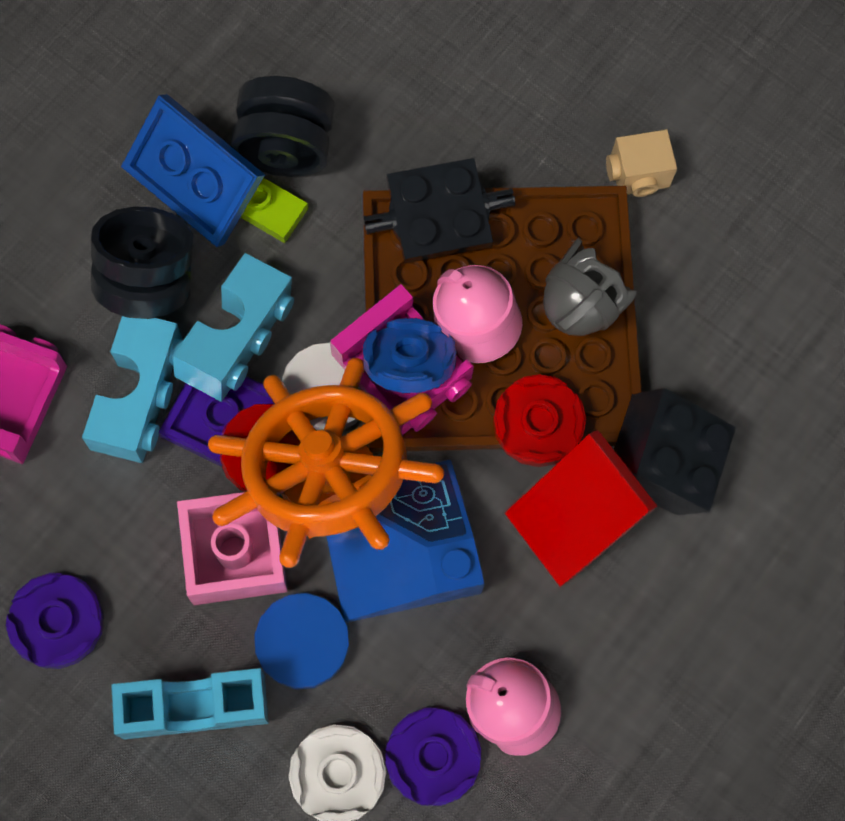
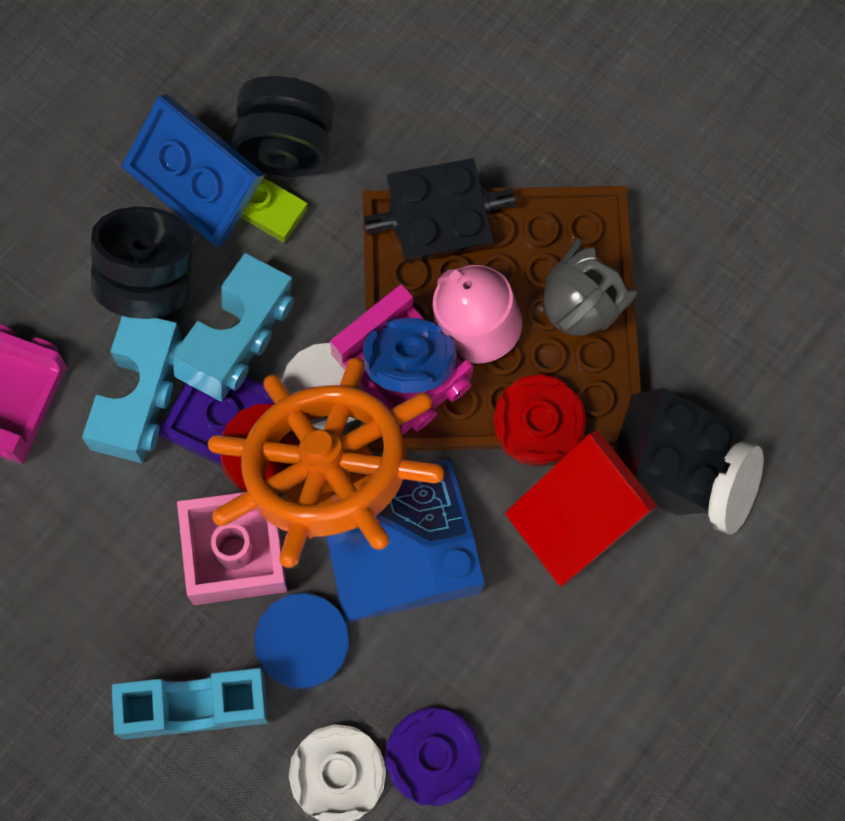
dark purple tile [6,573,104,669] -> none
bright pink helmet [466,658,561,756] -> none
tan brick [606,130,677,197] -> none
none -> white tile [708,441,764,535]

